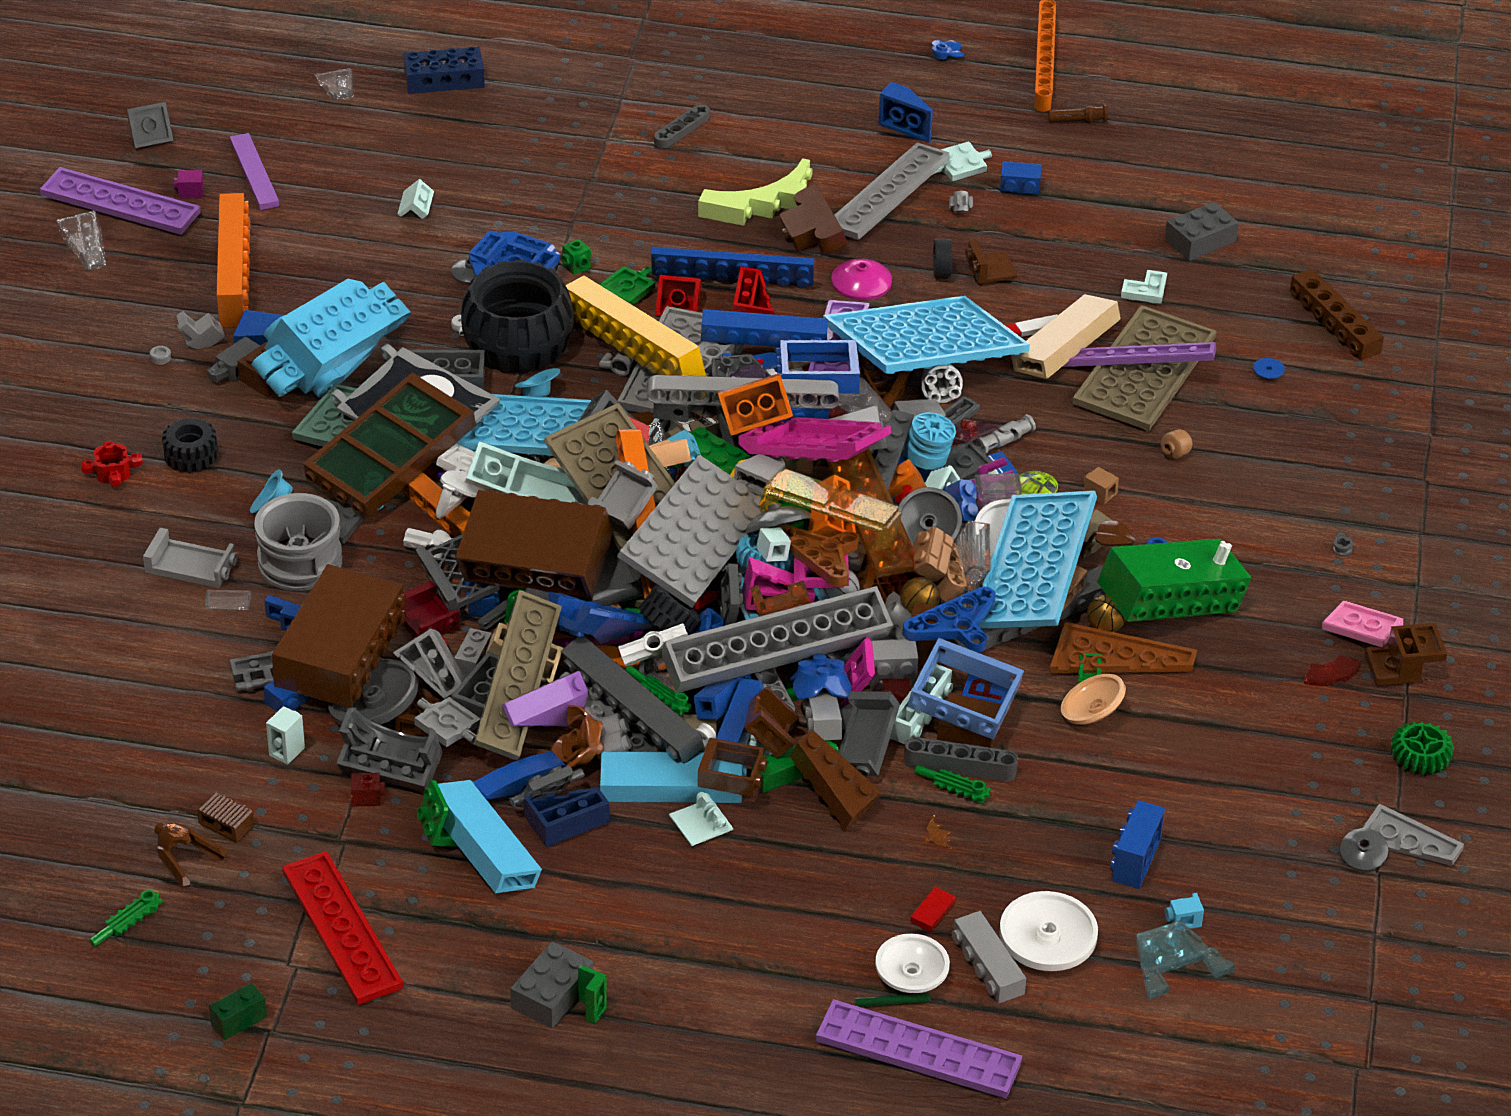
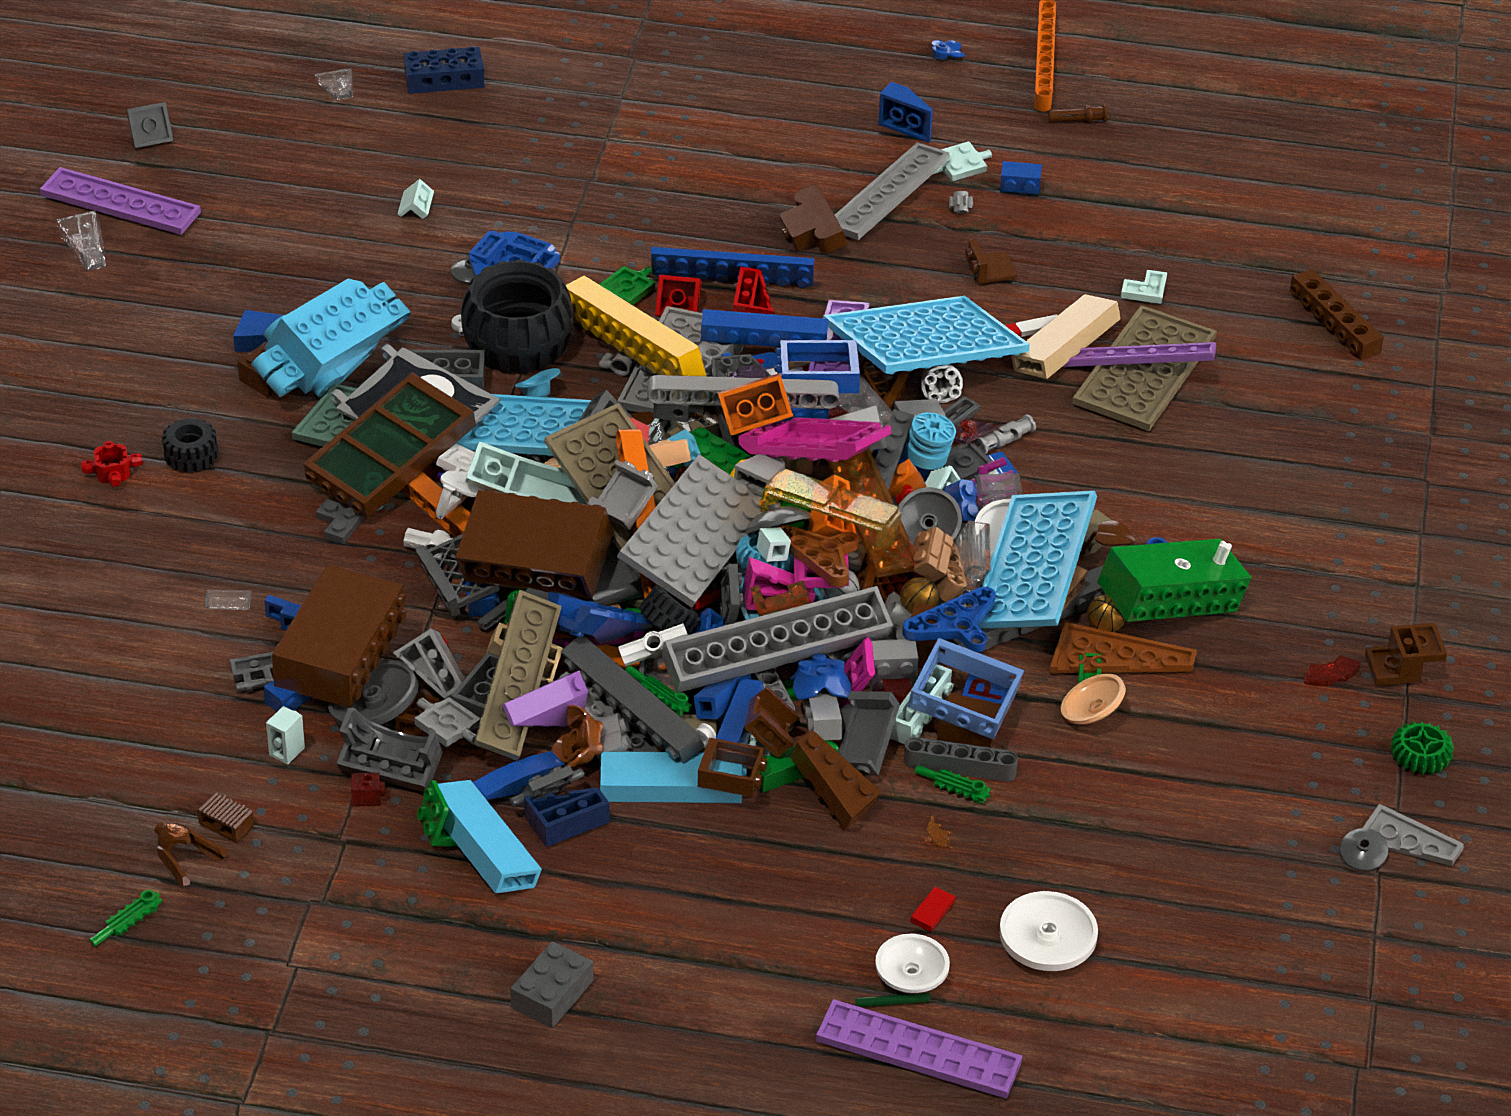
light grey panel [143,528,238,588] -> none
light grey tile [150,346,171,365] -> none
magenta brick [174,170,204,198] -> none
light grey brick [176,311,225,349] -> none
dark grey hinge [207,337,260,383] -> none
dark green brick [209,983,267,1040] -> none
orange brick [217,193,250,327] -> none
medium lavender tile [230,133,279,210] -> none
medium azure piece [250,470,293,514] -> none
light grey wheel [254,493,342,591] -> none
red plate [282,851,404,1005] -> none
dark red panel [403,581,460,638] -> none
light grey brick [455,628,492,678] -> none
green brick [561,239,592,275] -> none
green panel [578,965,607,1025] -> none
dark grey beam [654,105,710,148] -> none
light aqua hinge [669,792,733,846] -> none
yellowish green arch [698,159,812,226] -> none
dark pink dish [831,258,892,301] -> none
black tyre [933,239,952,277] -> none
light grey brick [952,911,1026,1004] -> none
dish [1015,471,1058,495] -> none
medium nougat brick [1084,467,1119,505] -> none
blue brick [1110,800,1165,889] -> none
clear light blue wing [1136,921,1235,999] -> none
medium nougat head [1160,429,1192,459] -> none
dark grey brick [1165,202,1239,261] -> none
medium azure brick [1165,893,1204,931] -> none
blue piece [1253,358,1285,379] -> none
bright pink tile [1322,601,1403,648] -> none
dark grey bush [1333,536,1353,556] -> none

